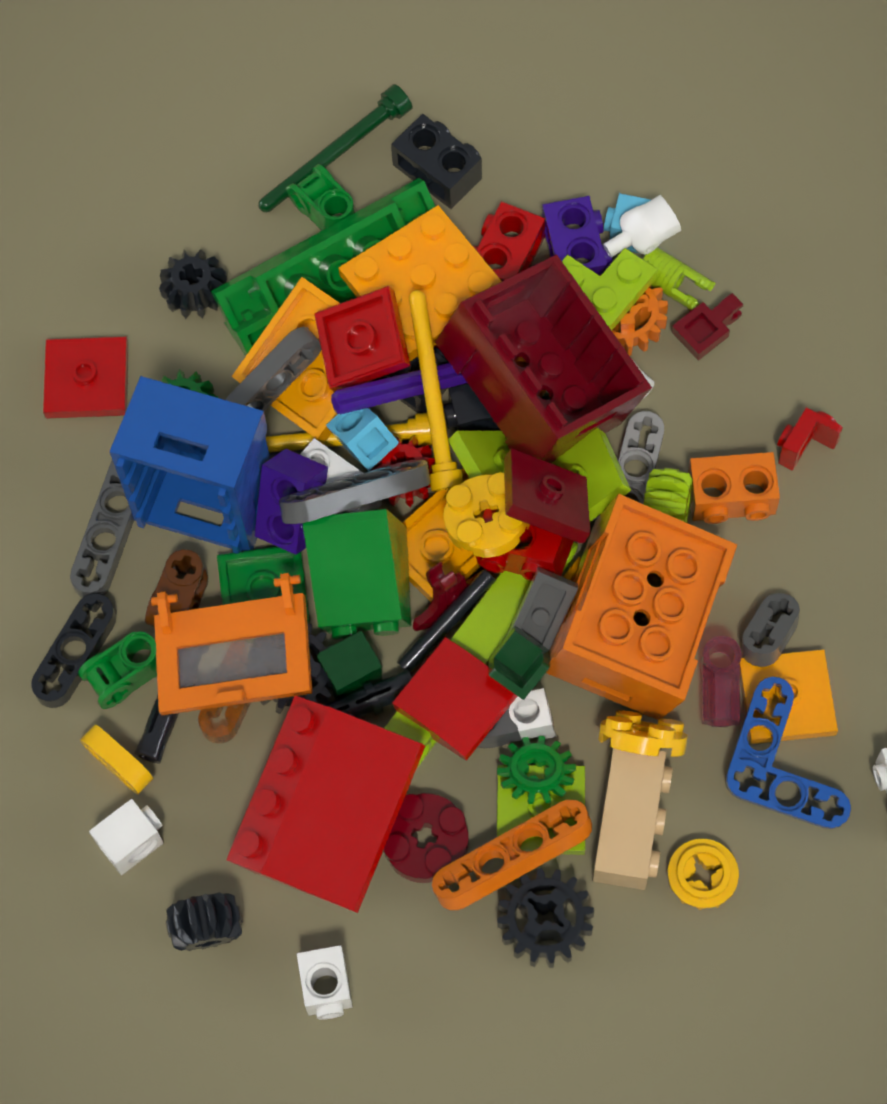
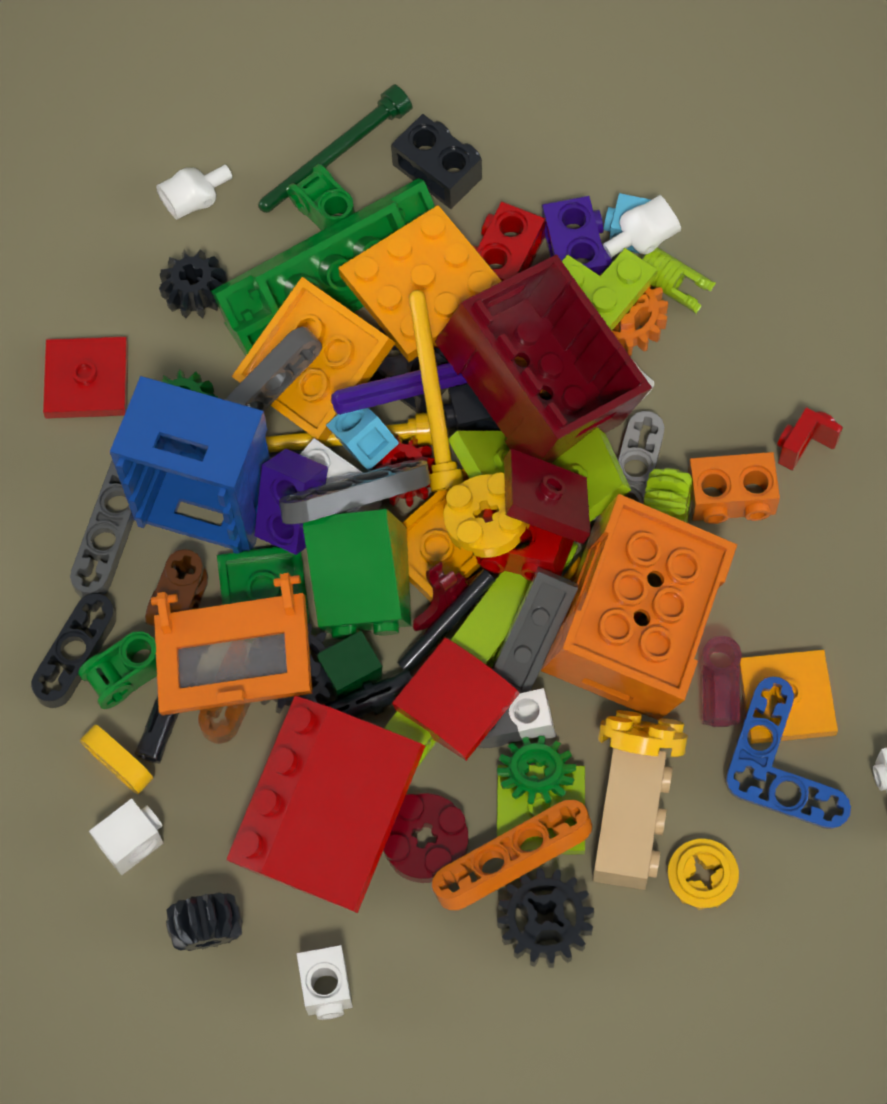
red plate [314,286,411,392] -> none
dark green panel [488,626,550,700] -> none
dark red plate [672,293,743,361] -> none
dark grey beam [741,593,800,667] -> none
none -> white piece [156,165,232,220]

